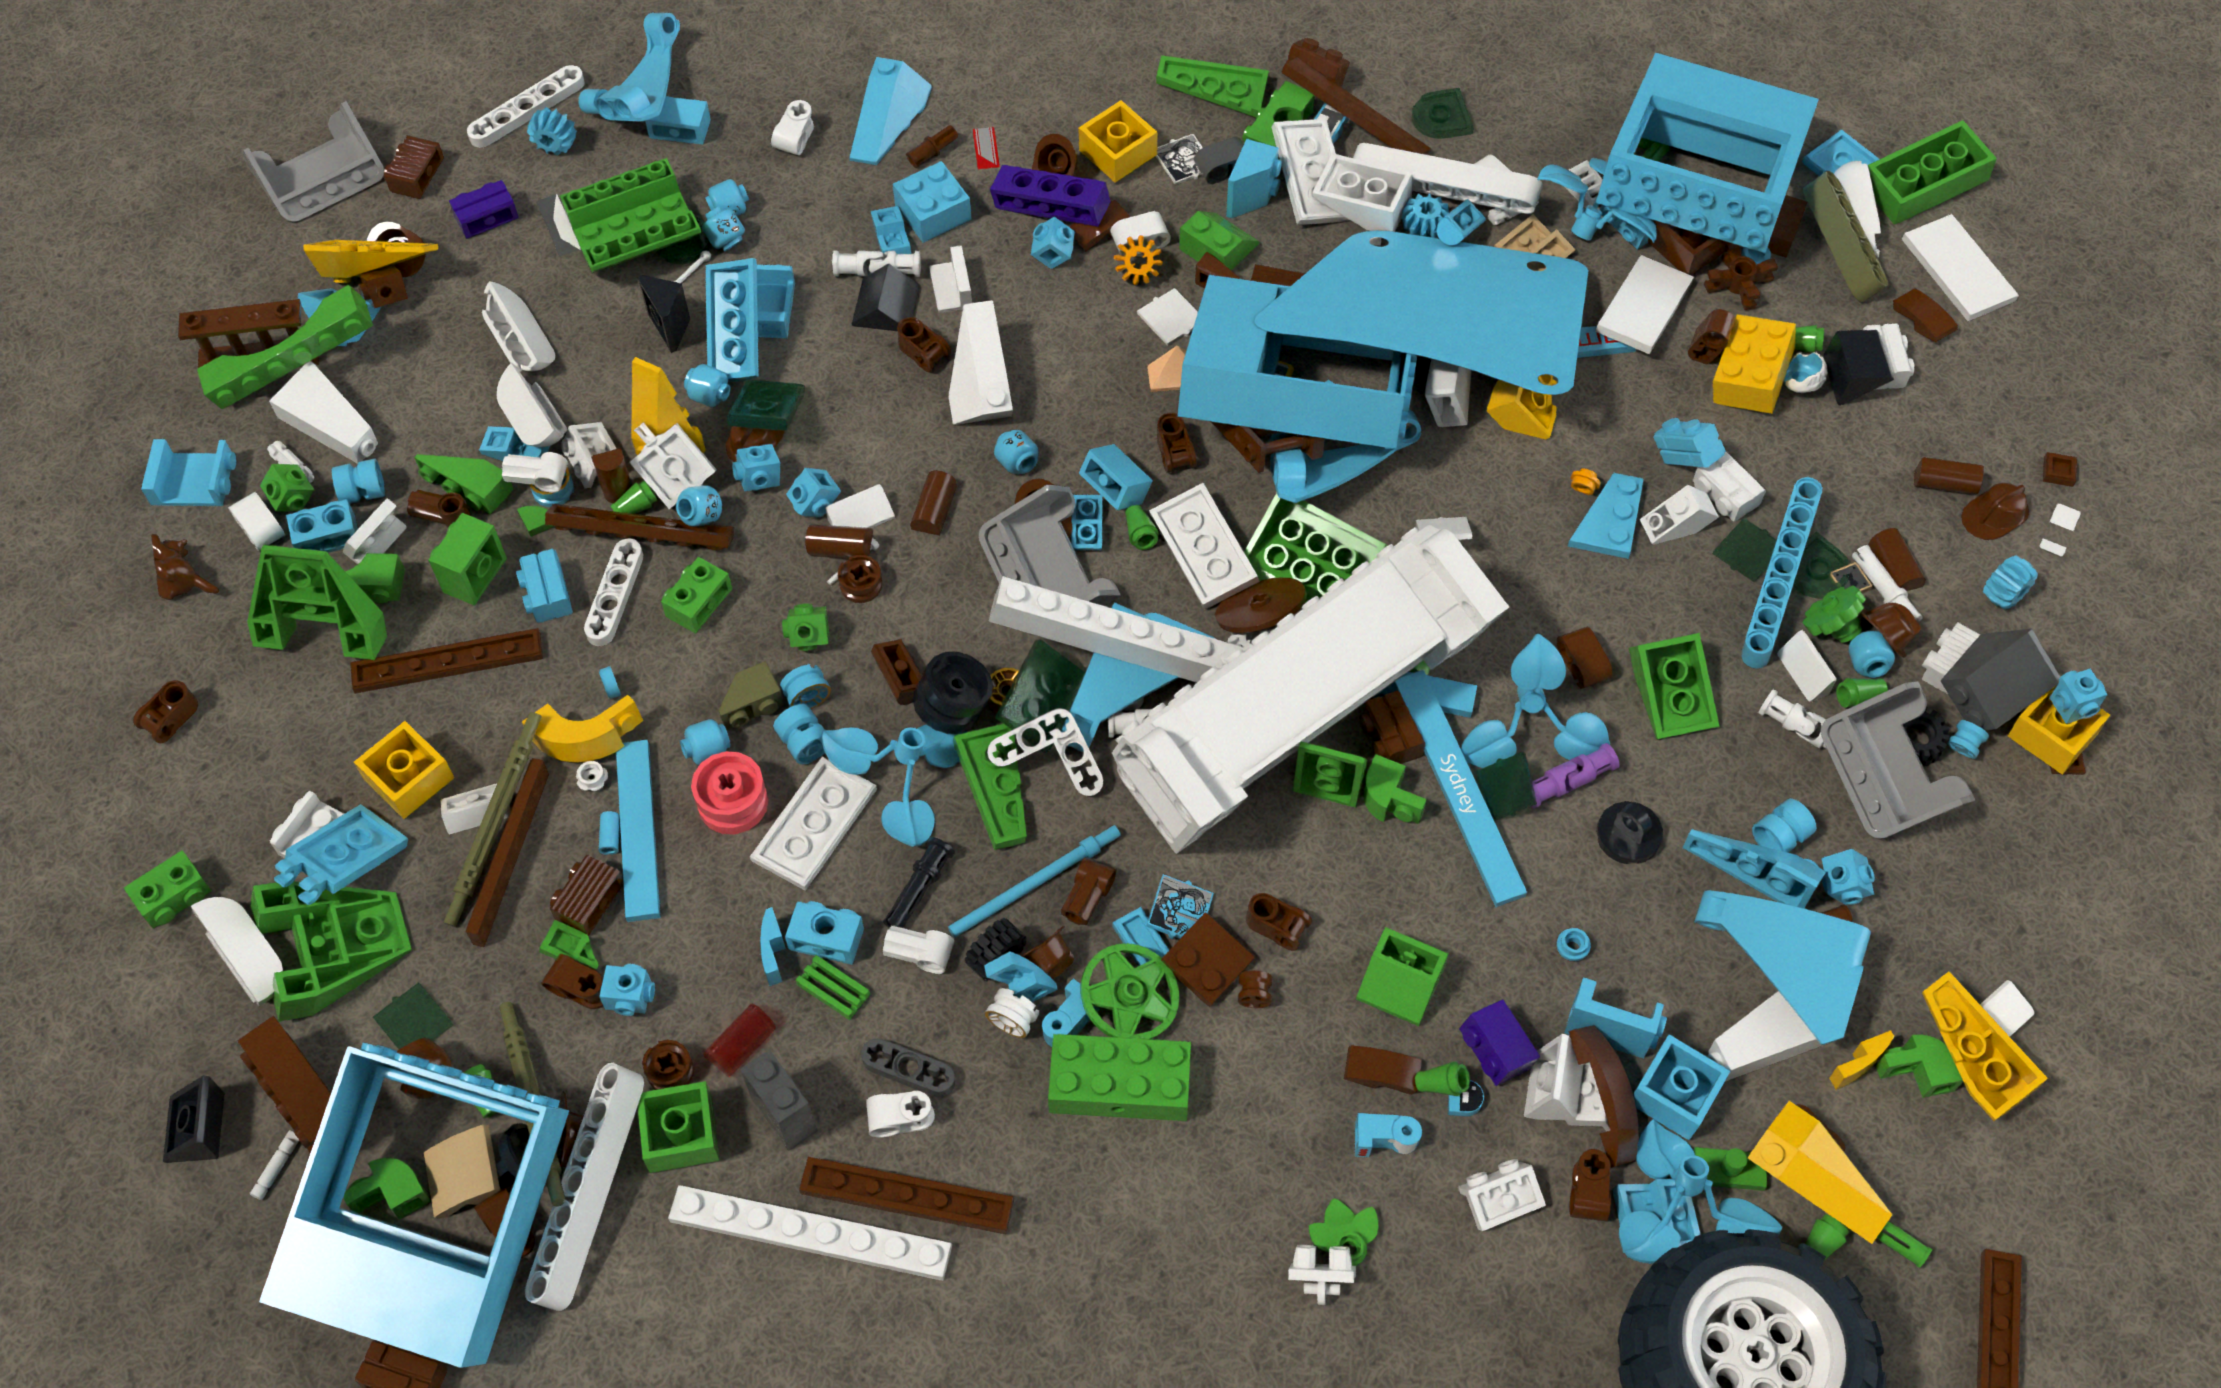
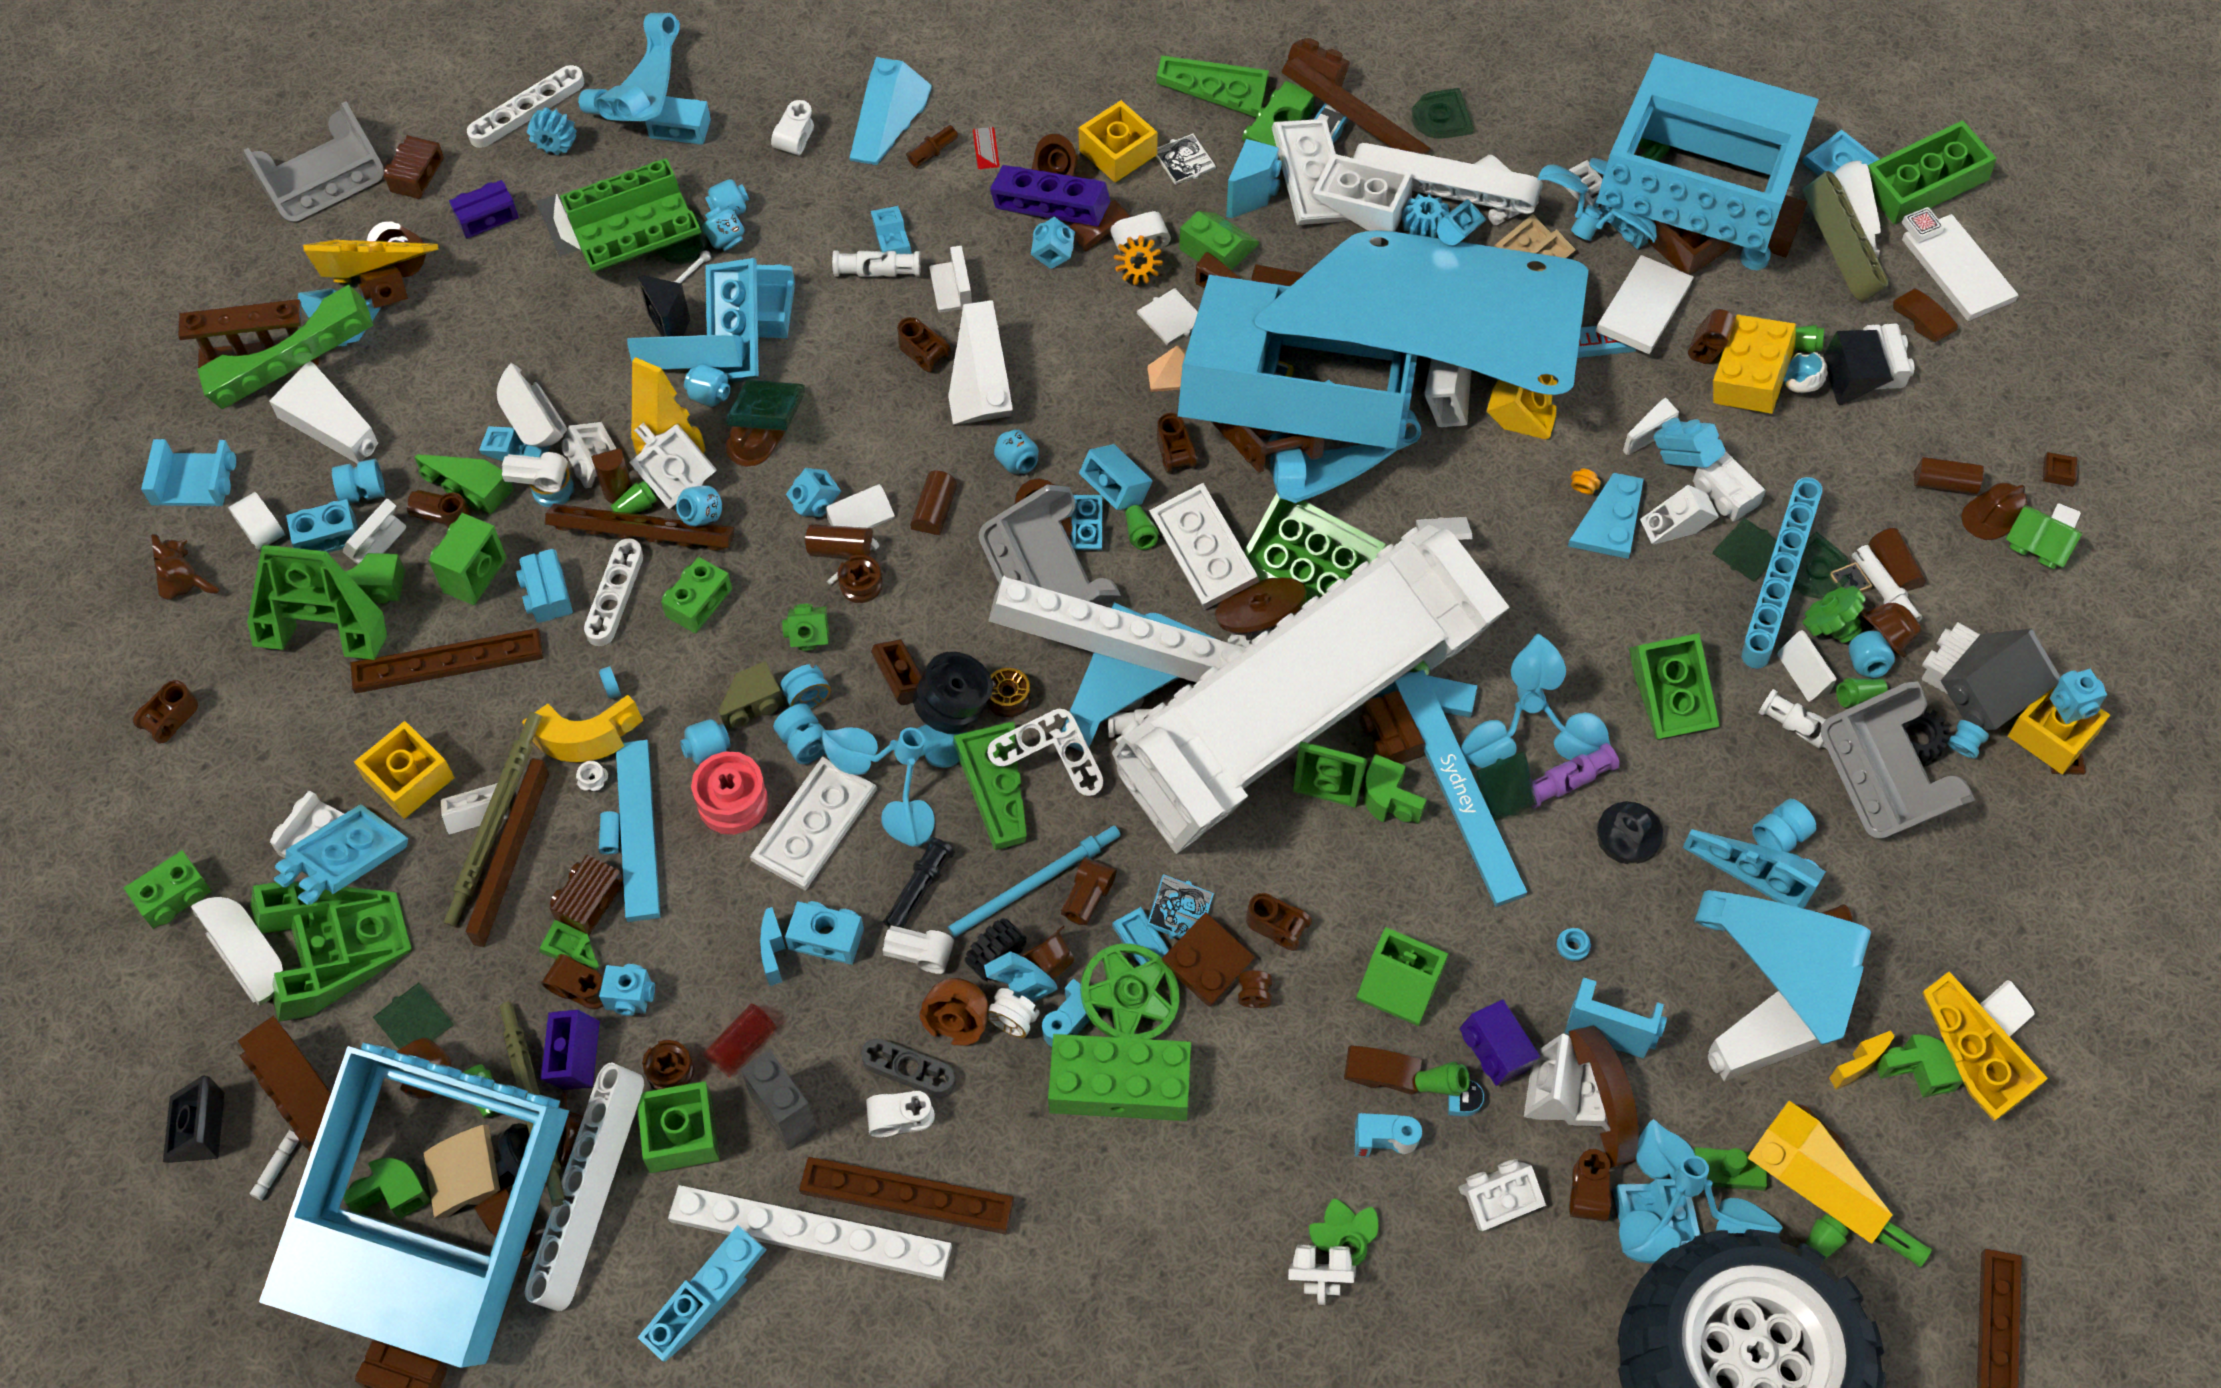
bright green brick [260,464,314,511] -> none
white axle [267,441,314,482] -> none
white brick [482,281,555,371] -> none
bright green tile [517,506,554,537] -> none
medium azure brick [732,444,780,491] -> none
bright green tile [795,955,870,1020] -> none
black slope [852,263,919,331] -> none
medium azure brick [892,161,972,243] -> none
clear green tile [995,639,1085,753] -> none
dark grey beam [1194,137,1244,184] -> none
reddish brown beam [1557,626,1613,689] -> none
medium azure brick [1633,1035,1731,1140] -> none
reddish brown pin [1704,243,1778,310] -> none
medium azure brick [1822,849,1875,905] -> none
medium azure gear [1983,555,2038,610] -> none
none -> dark purple brick [541,1009,600,1090]
none -> medium azure slope [627,334,743,370]
none -> medium azure slope [637,1225,767,1362]
none -> dark orange cylinder [919,978,989,1045]
none -> white slope [1623,398,1679,455]
none -> white tile [1902,207,1944,243]
none -> bright green brick [2005,505,2083,569]

